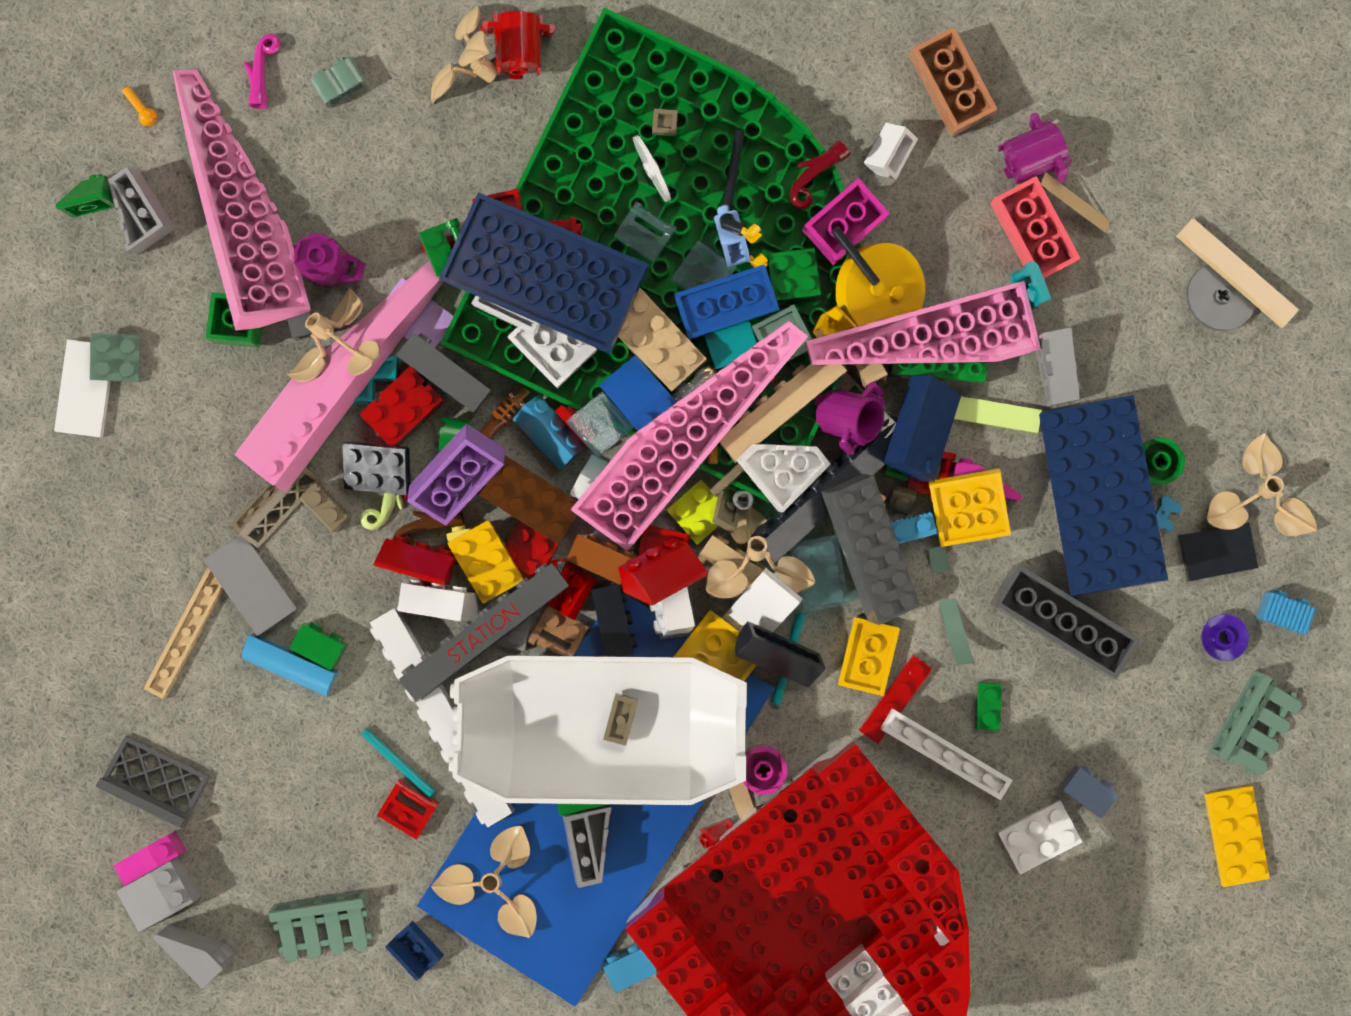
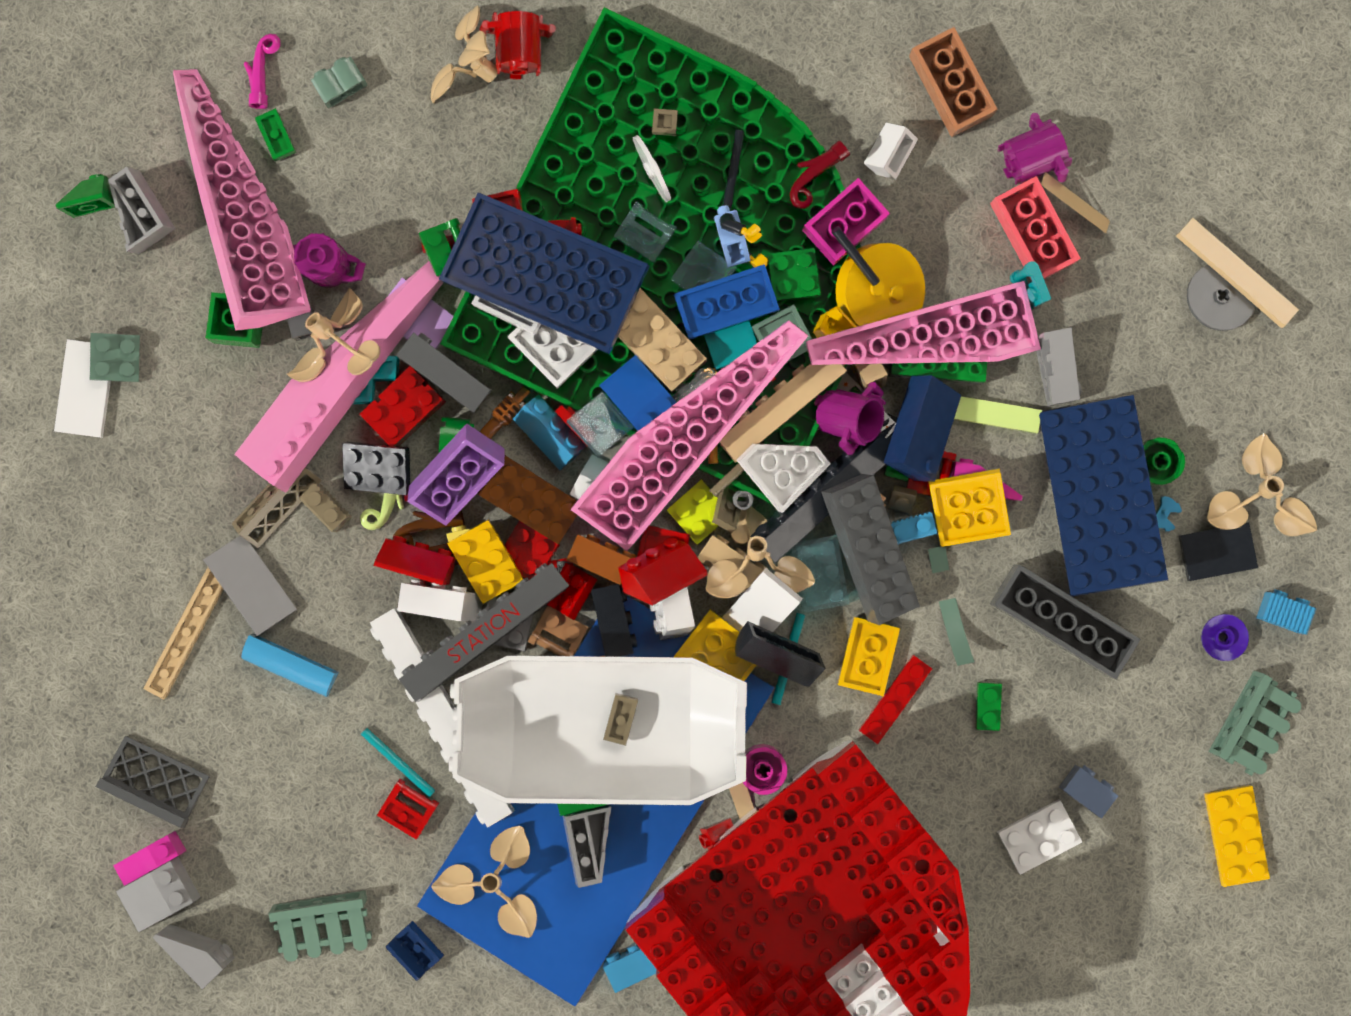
light orange bar [122,86,157,127] -> none
green brick [289,621,348,670] -> none
white plate [880,708,1013,800] -> none
none -> green plate [255,108,297,162]

